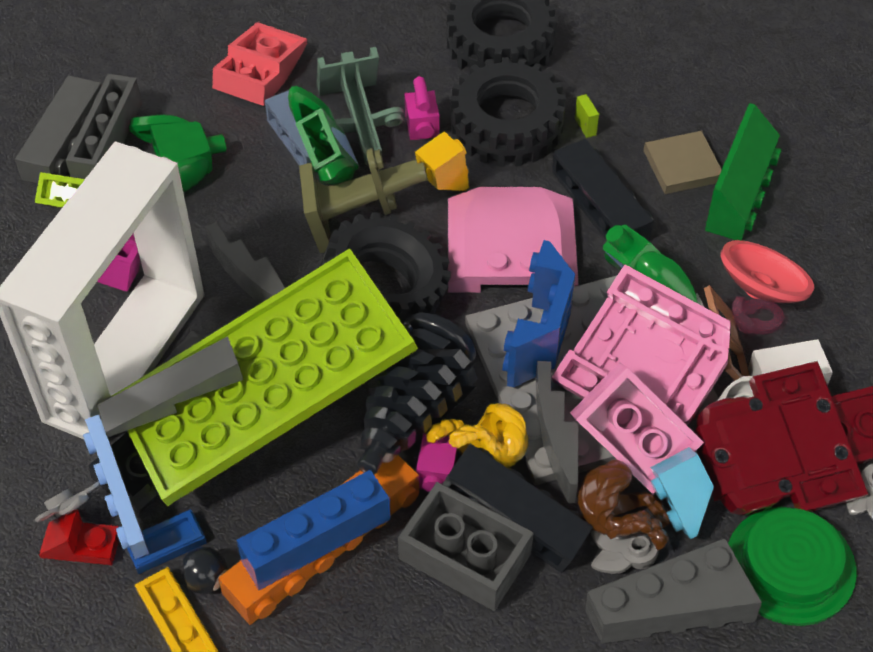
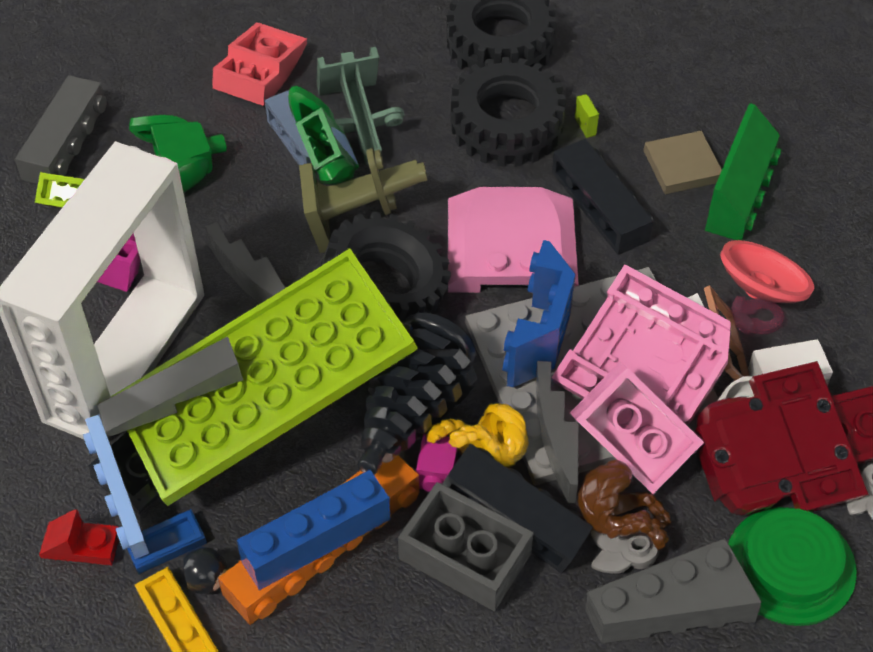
light grey plate [35,481,100,523] -> none
dark grey brick [66,74,142,179] -> none
dark pink brick [405,77,440,140] -> none
yellow slope [415,132,469,191] -> none
green torso [602,225,698,304] -> none
medium azure slope [650,447,714,539] -> none

